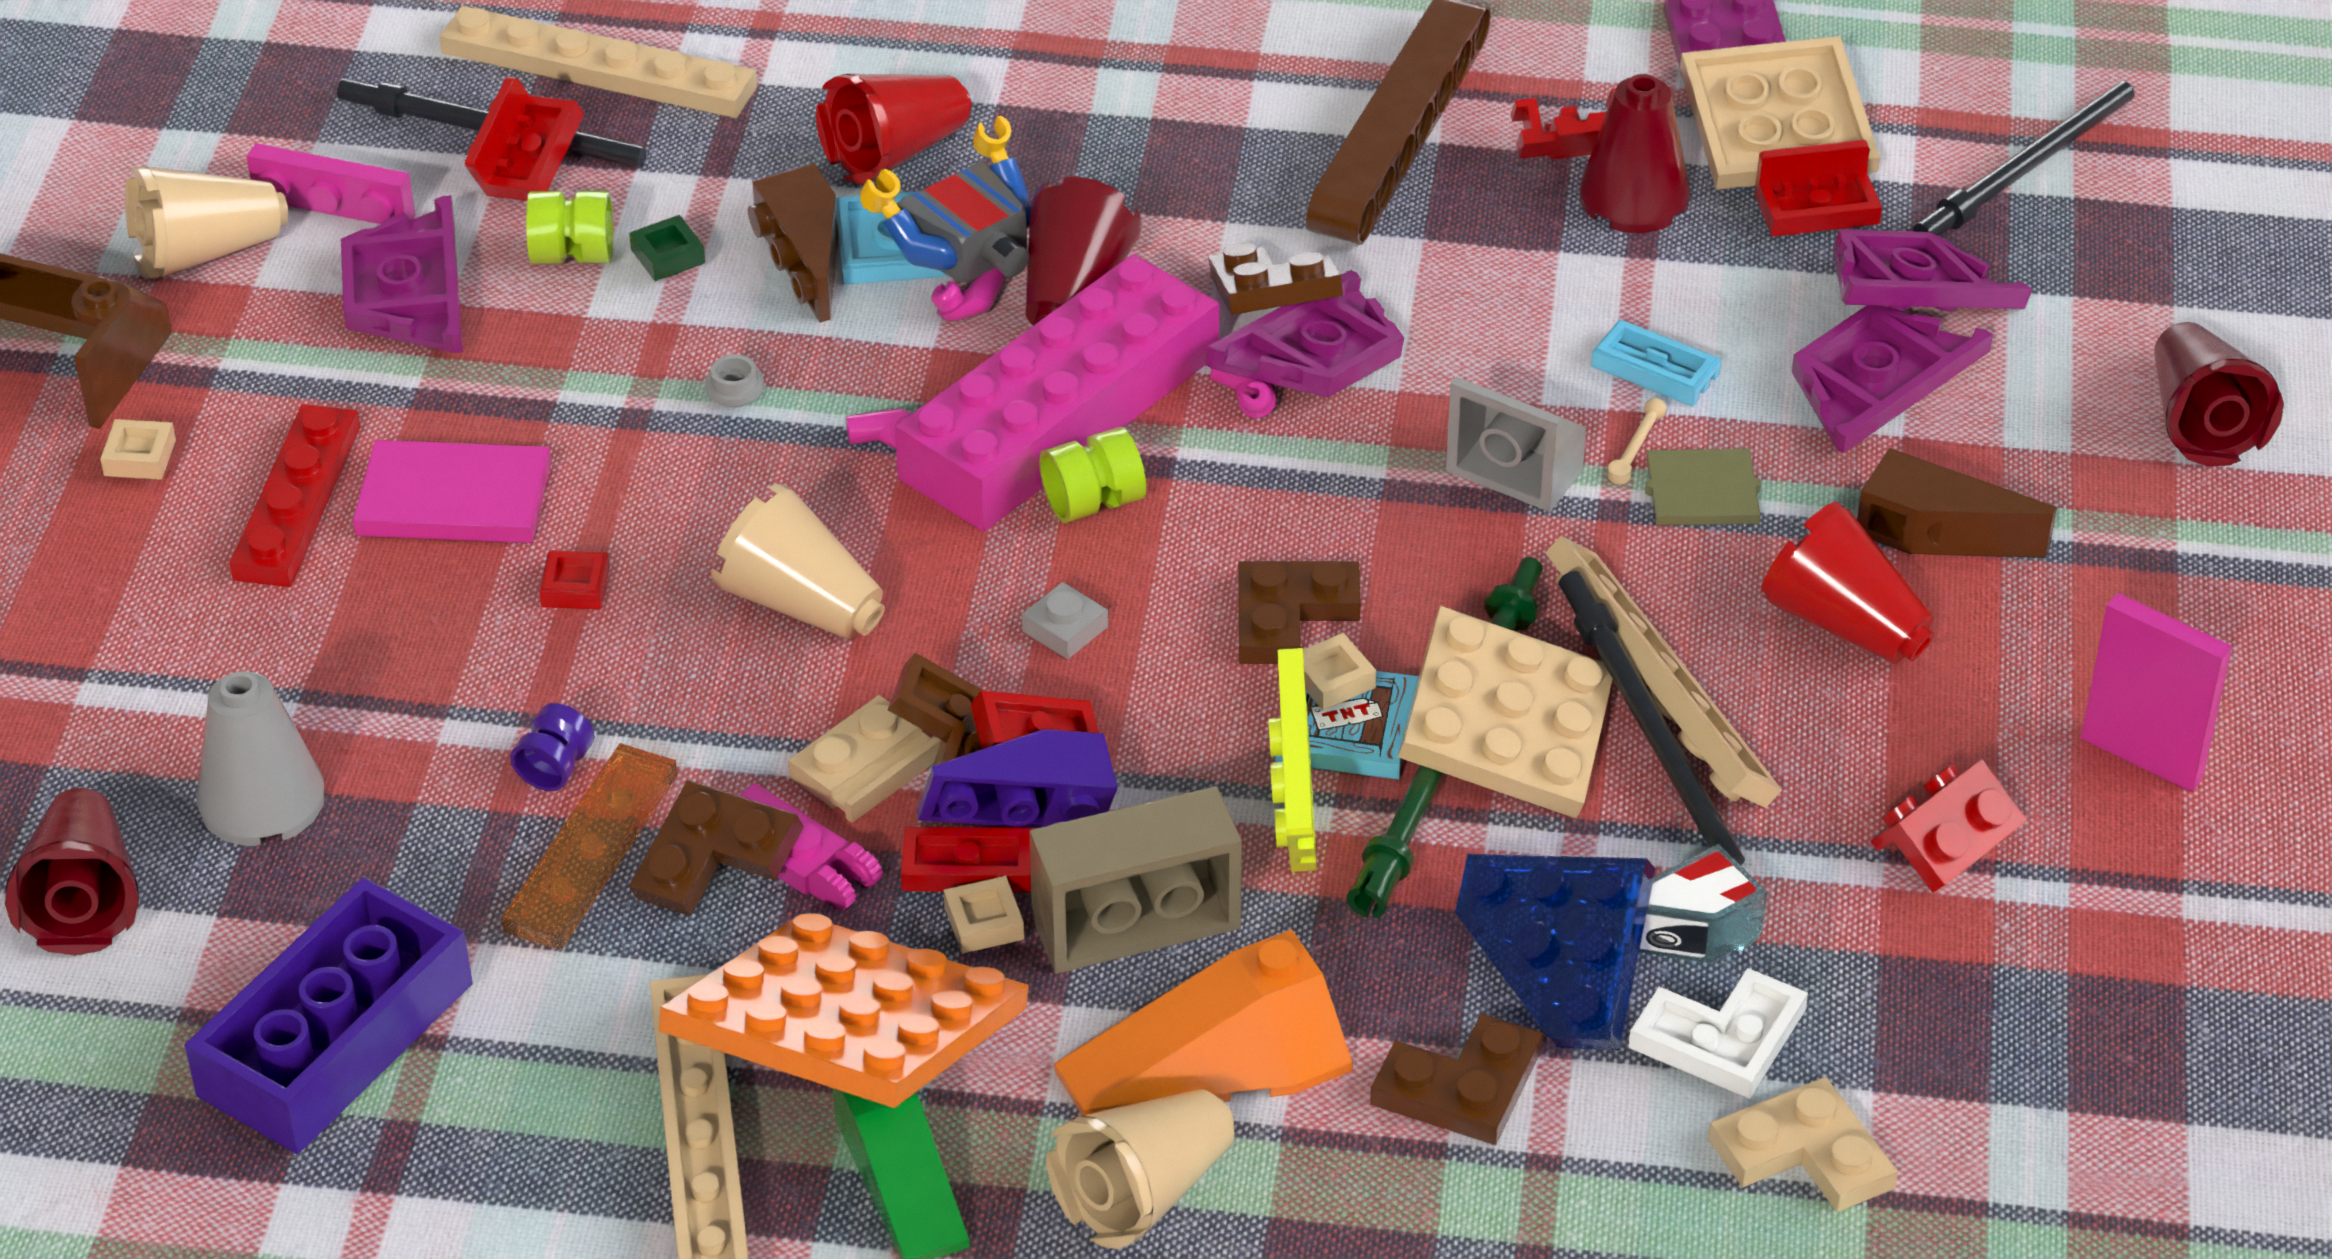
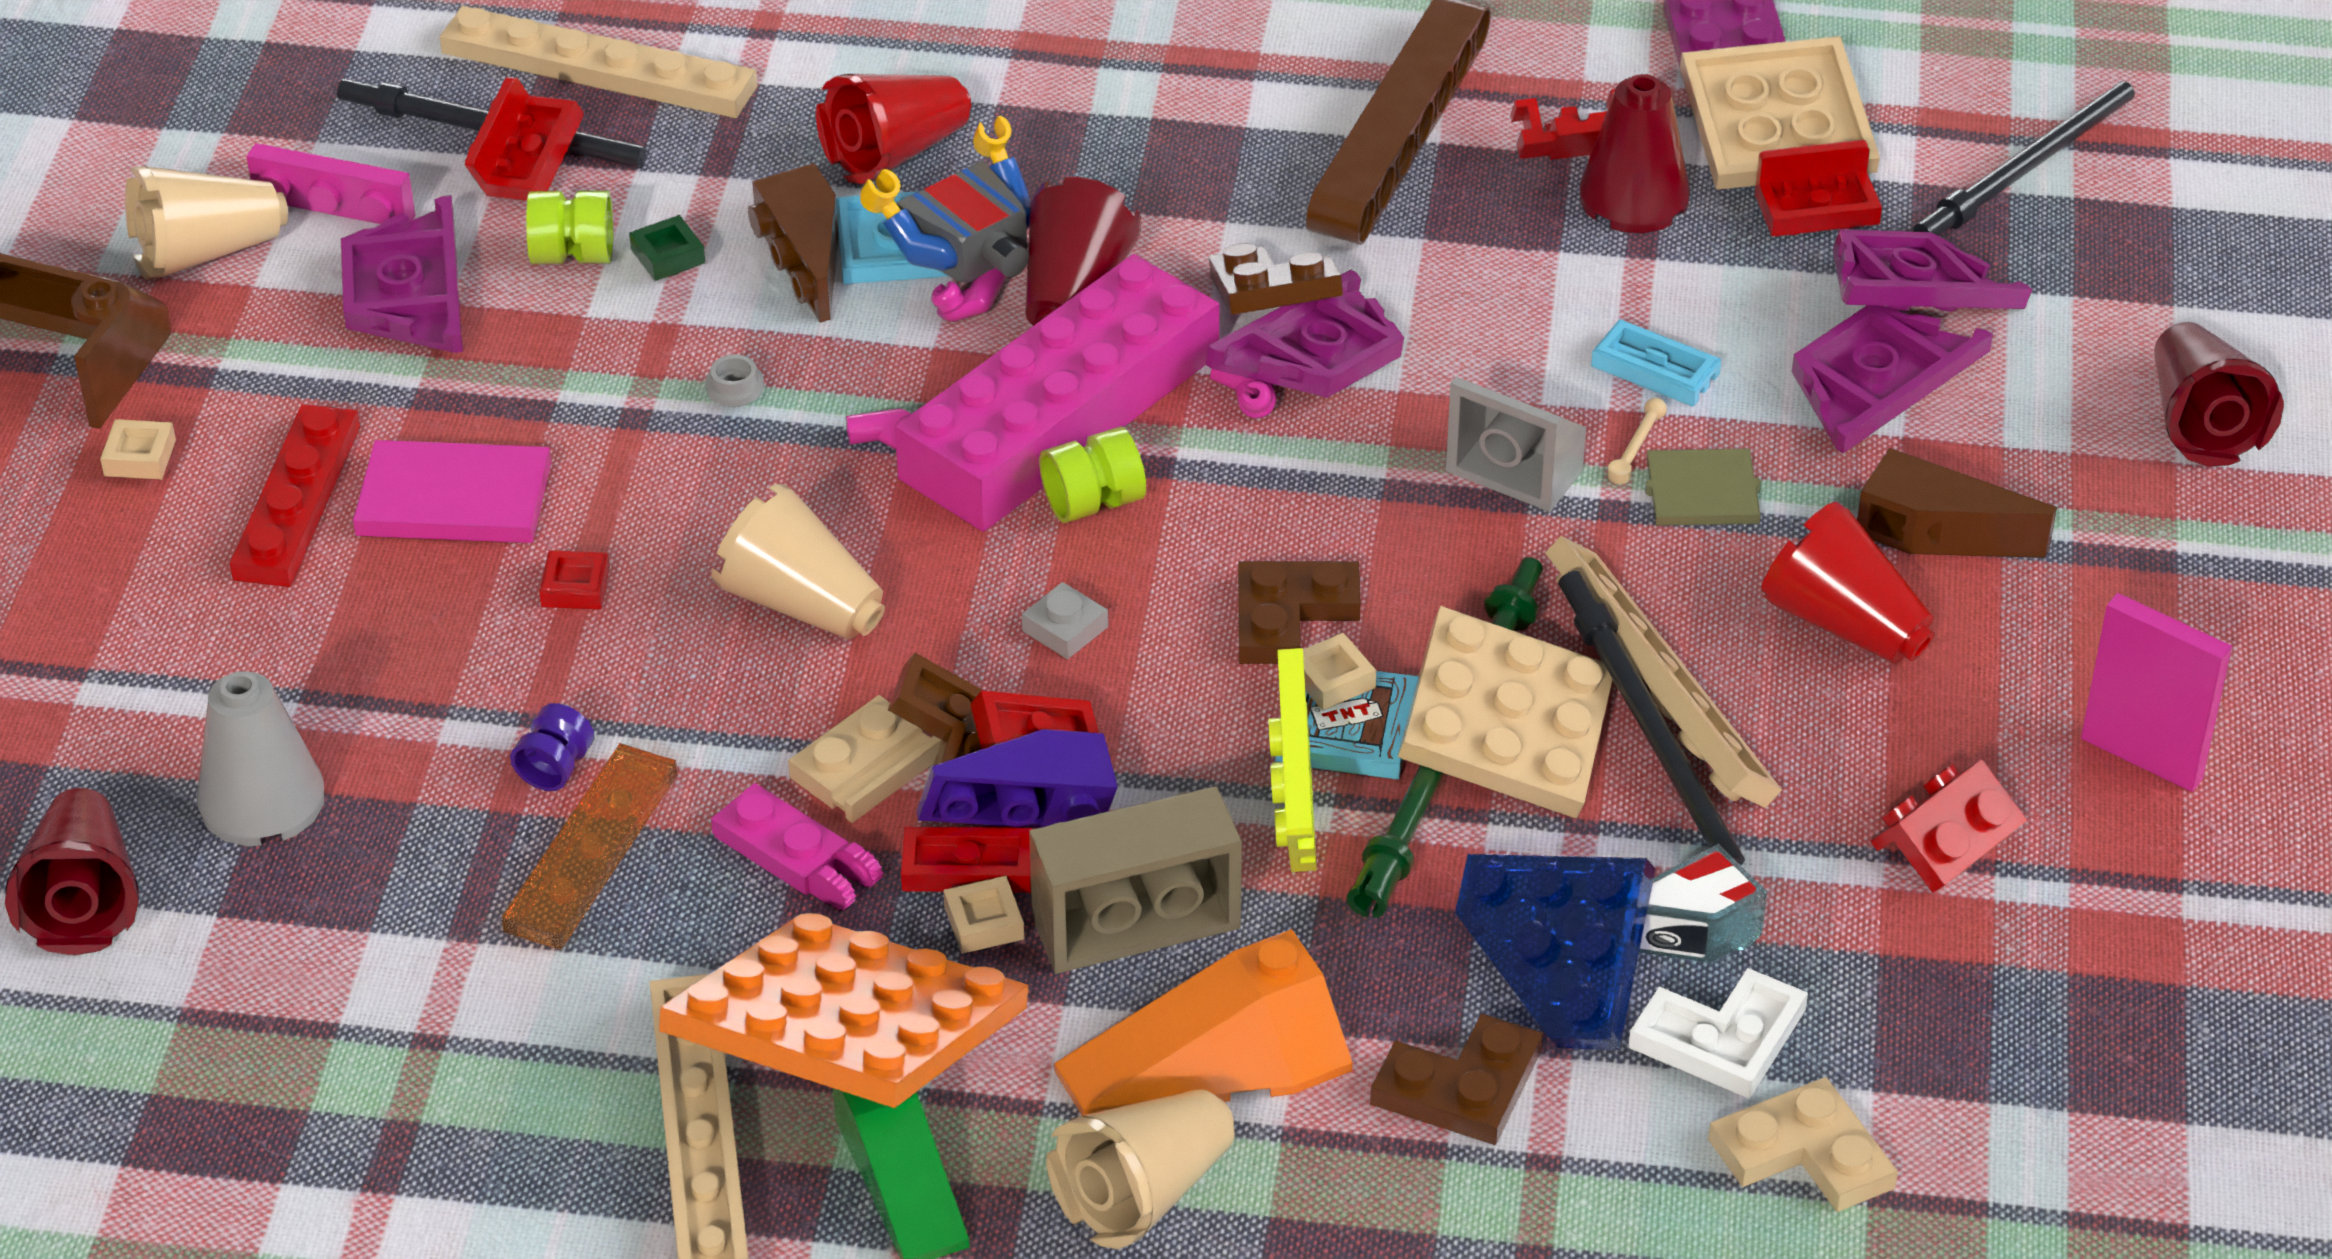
dark purple brick [184,877,473,1155] -> none
reddish brown plate [629,780,804,917] -> none

